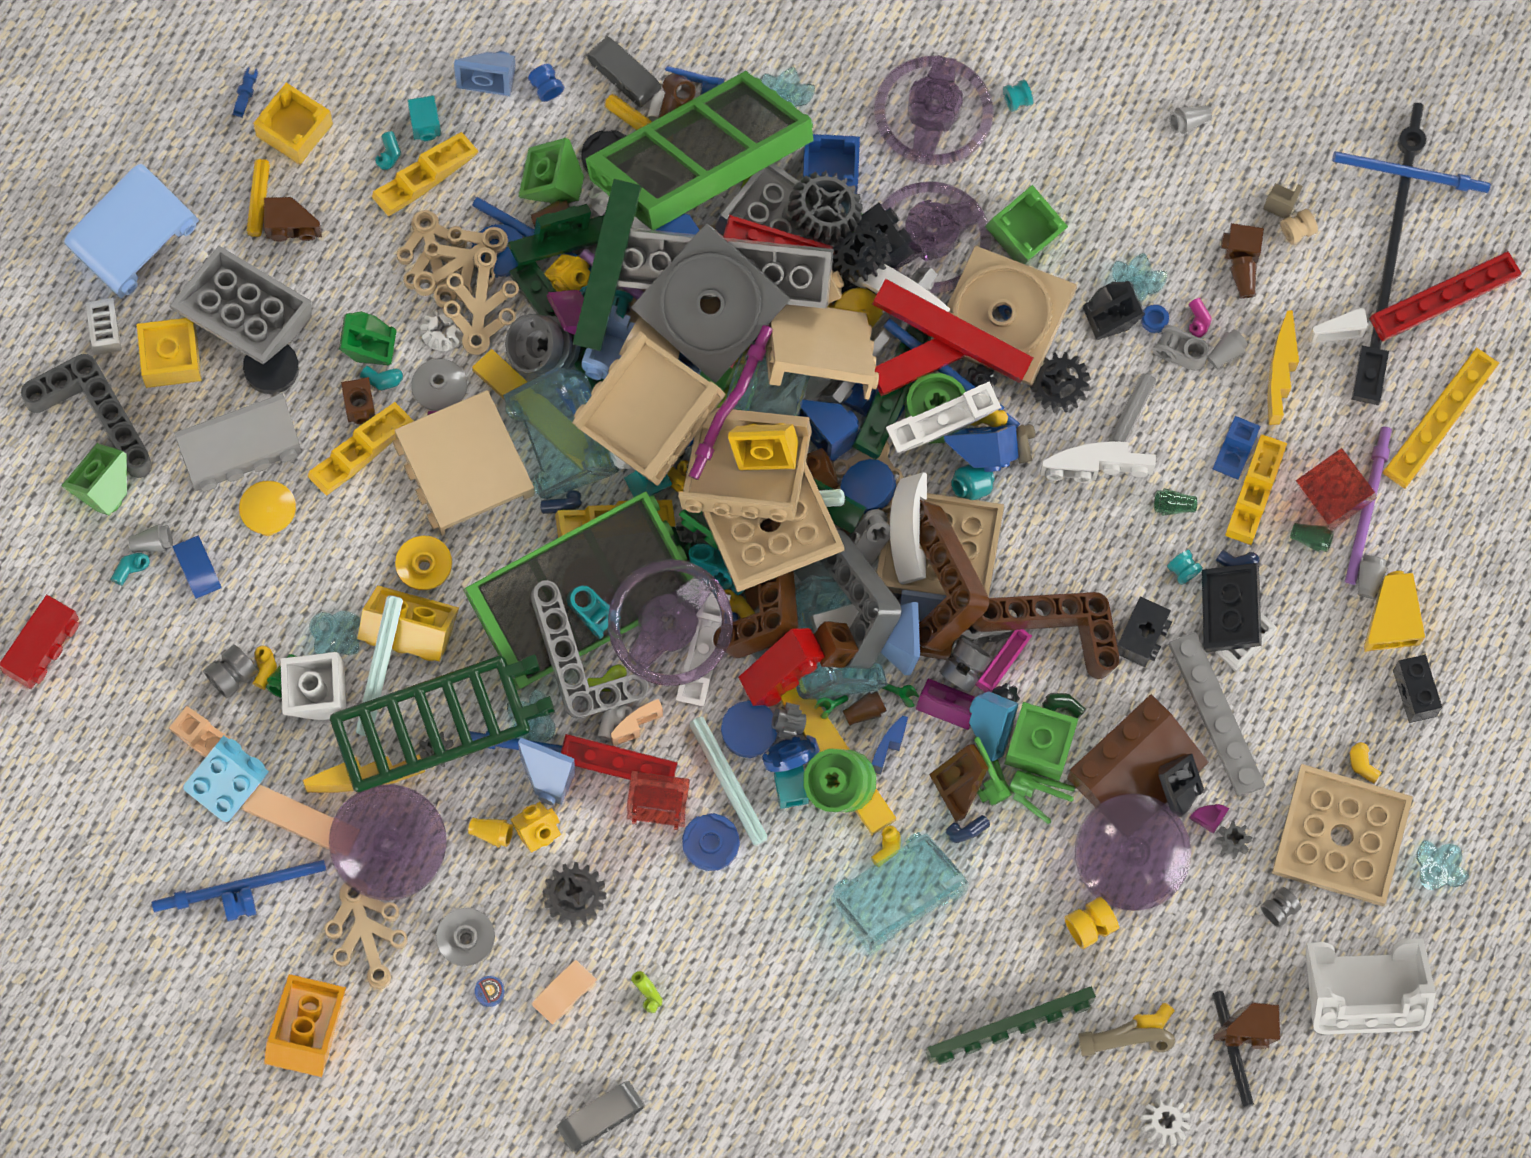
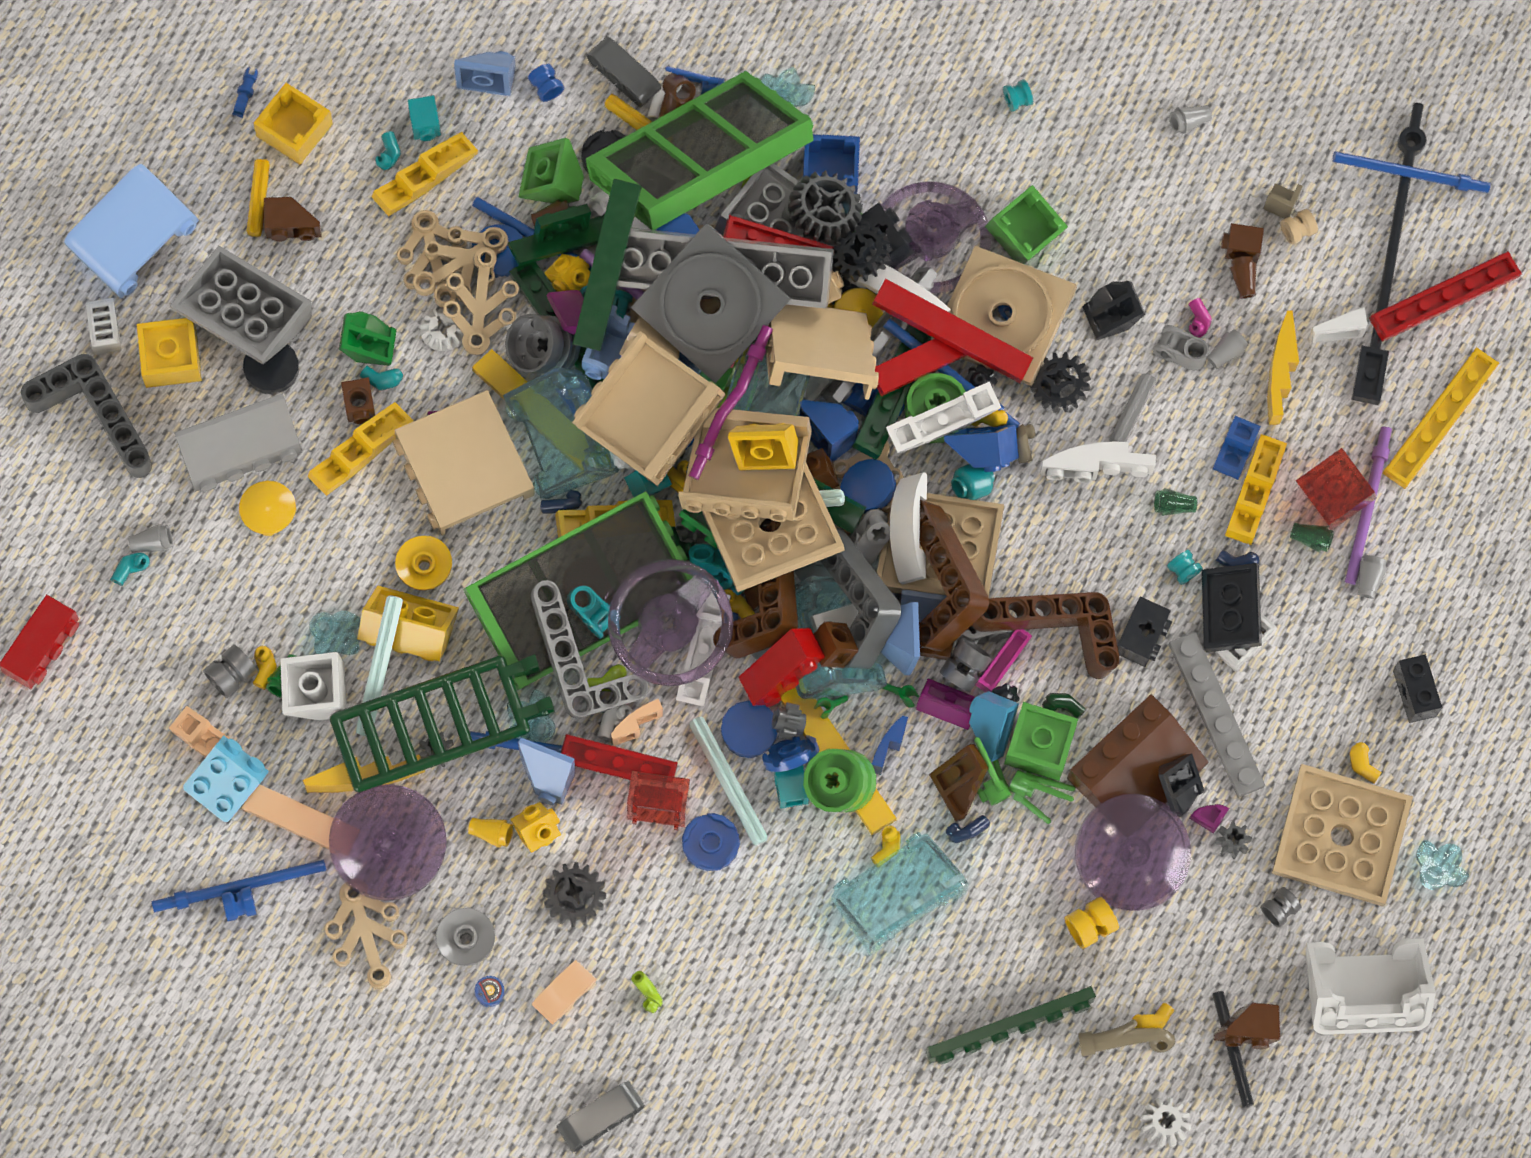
bright green slope [61,443,127,516] -> none
blue slope [172,535,222,599] -> none
light orange slope [264,974,346,1077] -> none
light grey dish [411,359,467,411] -> none
reddish brown cone [843,691,887,726] -> none
clear purple piece [874,55,993,165] -> none
clear light blue plate [1112,253,1167,302] -> none
blue tile [1141,304,1169,333] -> none
yellow slope [1364,571,1425,652] -> none

